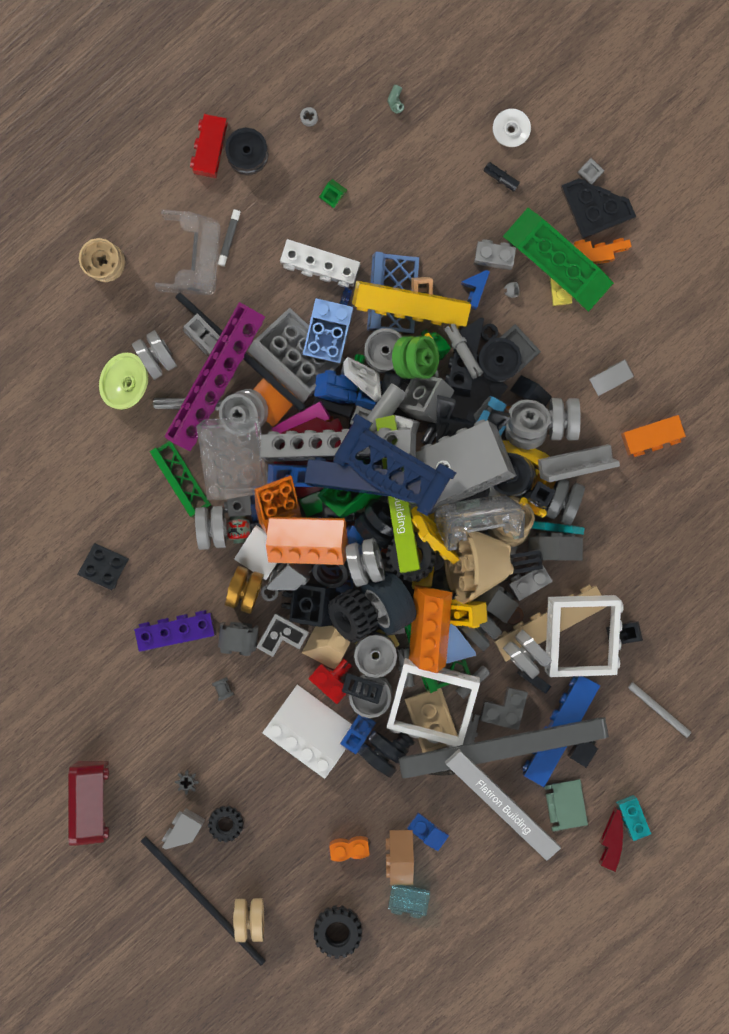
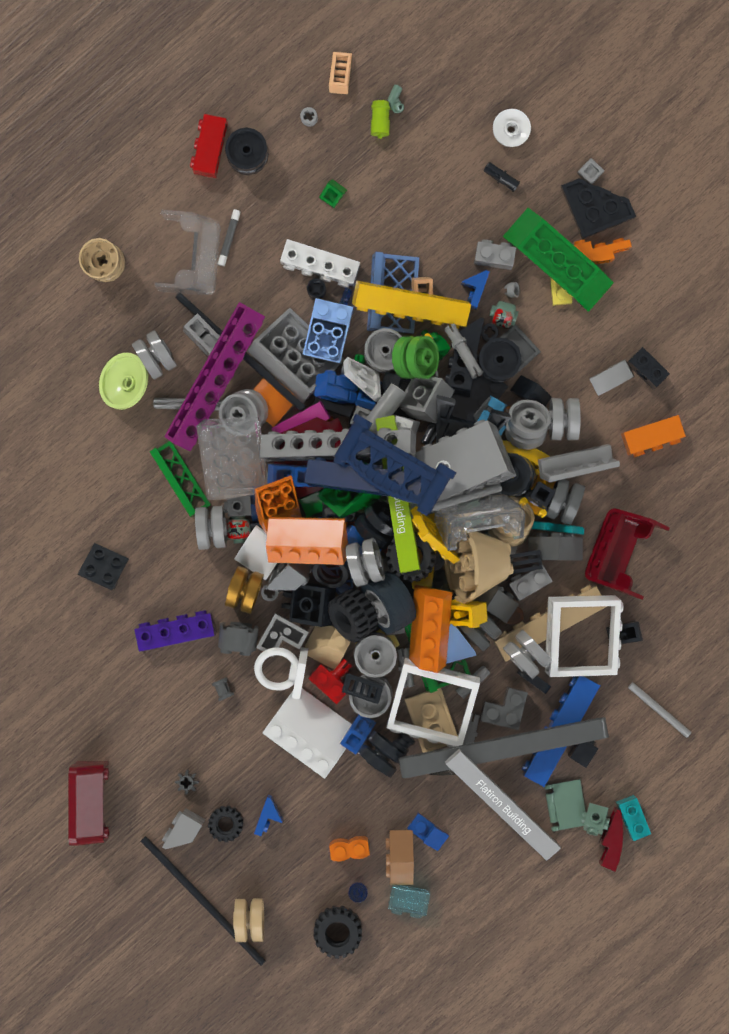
none -> white tile [254,647,309,699]
none -> blue slope [254,795,283,836]
none -> black wheel [307,278,326,300]
none -> light nougat slope [329,52,352,94]
none -> clear blue tile [348,882,368,903]
none -> lime piece [371,100,390,139]
none -> light grey bar [431,484,502,512]
none -> sand green head [489,301,519,329]
none -> sand green brick [581,803,610,836]
none -> dark red windscreen [585,508,670,600]
none -> black brick [627,347,670,389]

